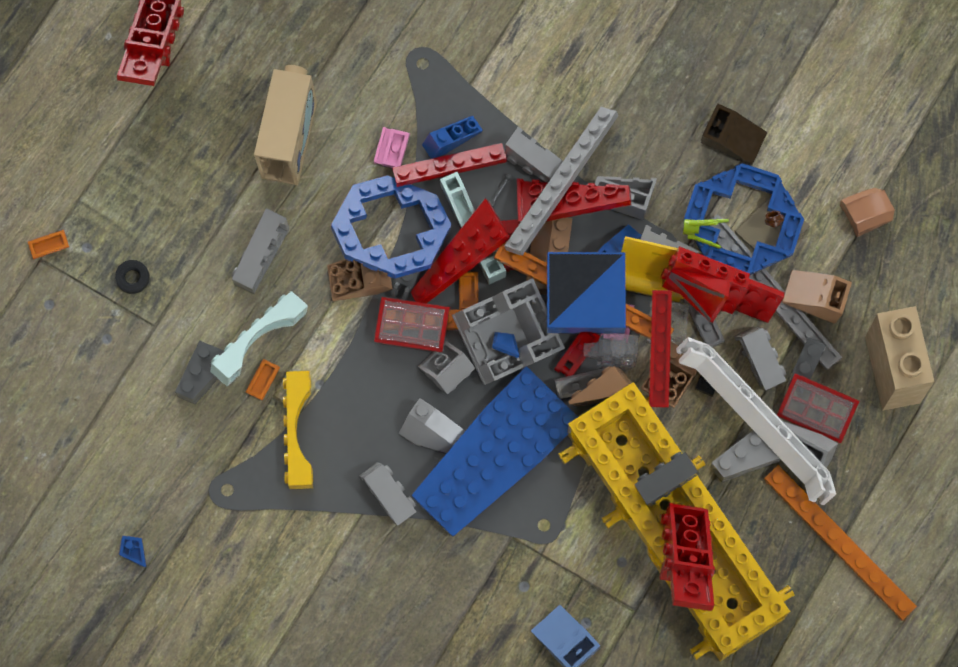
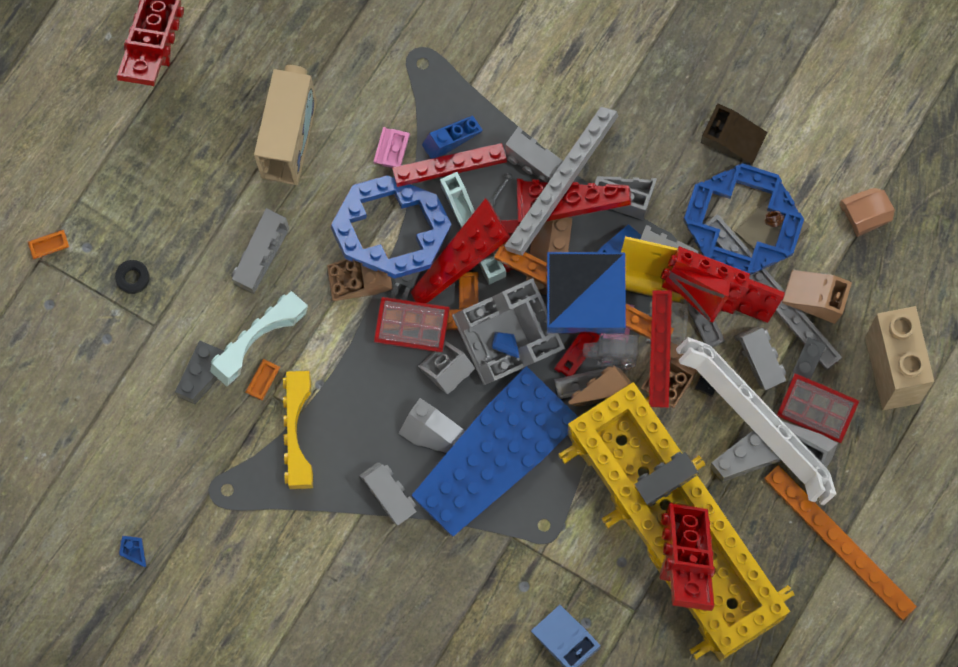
lime plant [683,219,729,249] -> none

